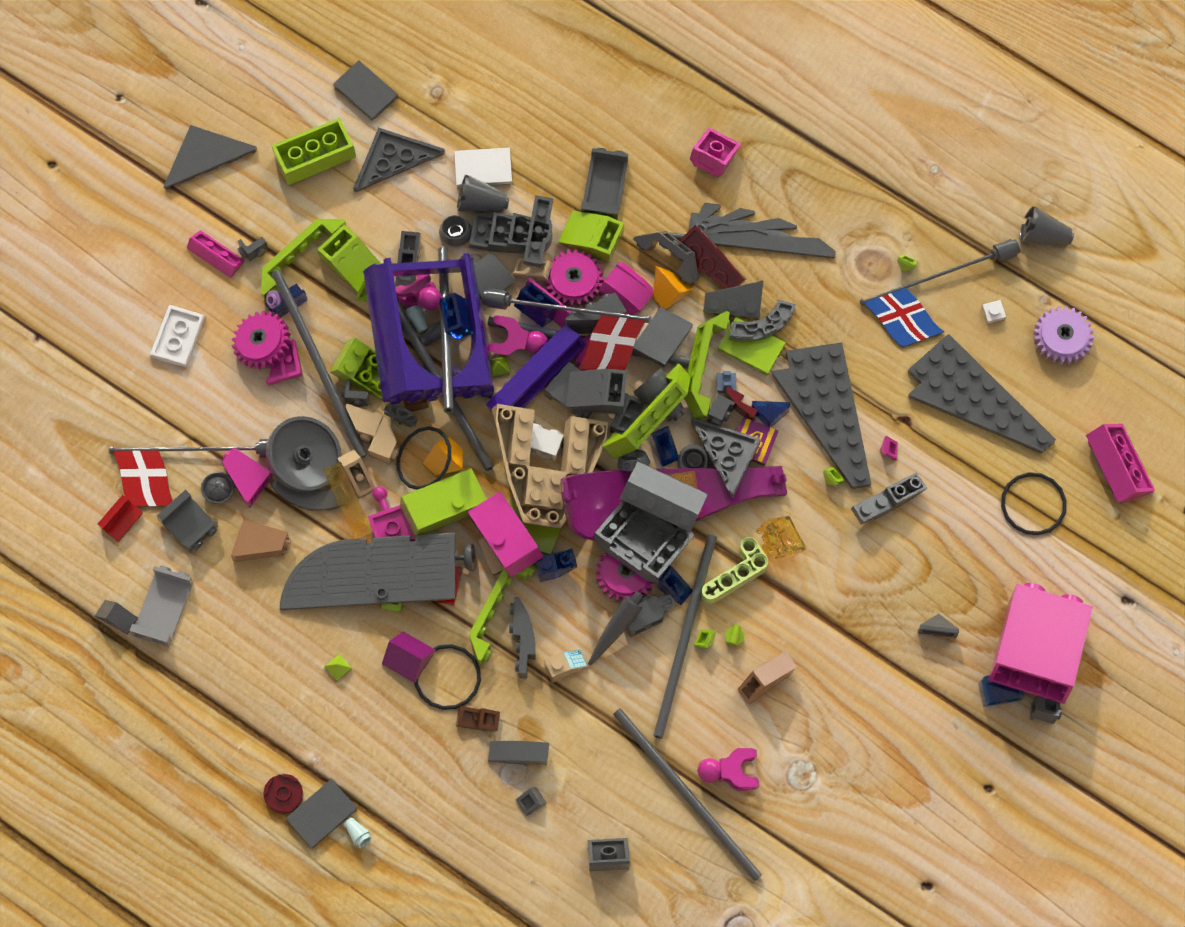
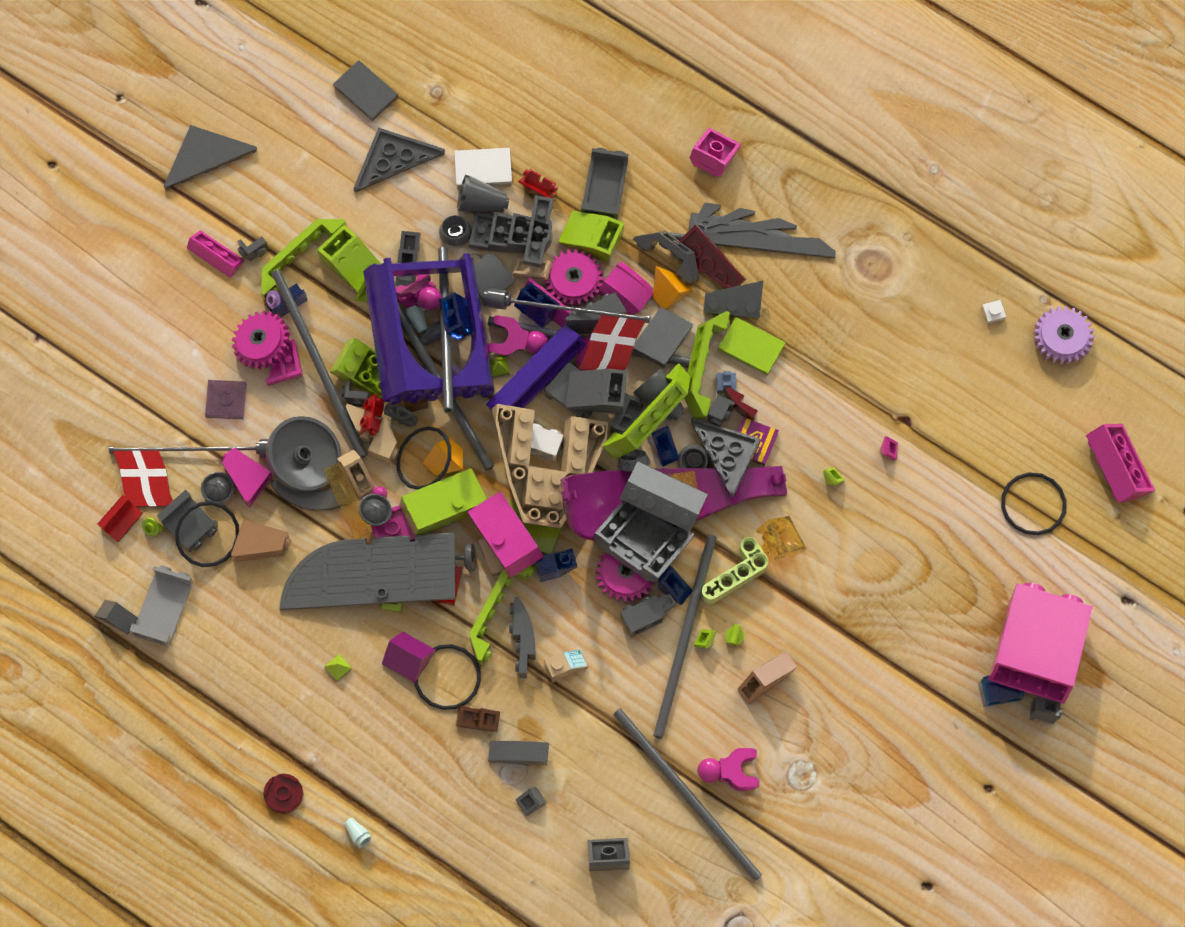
white tile [150,305,205,368] -> none
lime brick [271,117,356,186] -> none
dark grey tile [286,779,358,849] -> none
dark grey piece [588,591,643,665] -> none
dark grey tile [728,300,796,342] -> none
clear blue slope [751,401,790,428] -> none
dark grey wing [772,342,871,489] -> none
dark grey slope [851,473,927,525] -> none
flag [860,239,1021,348] -> none
lime slope [897,254,918,272] -> none
dark grey wing [908,334,1056,454] -> none
dark grey slope [917,614,959,638] -> none
dark grey cone [1019,206,1074,246] -> none
none -> lime plate [142,516,164,537]
none -> black piece [175,501,239,567]
none -> tile [205,380,247,420]
none -> dark grey hat [359,494,392,526]
none -> red hinge [360,394,385,436]
none -> red hinge [518,169,558,198]

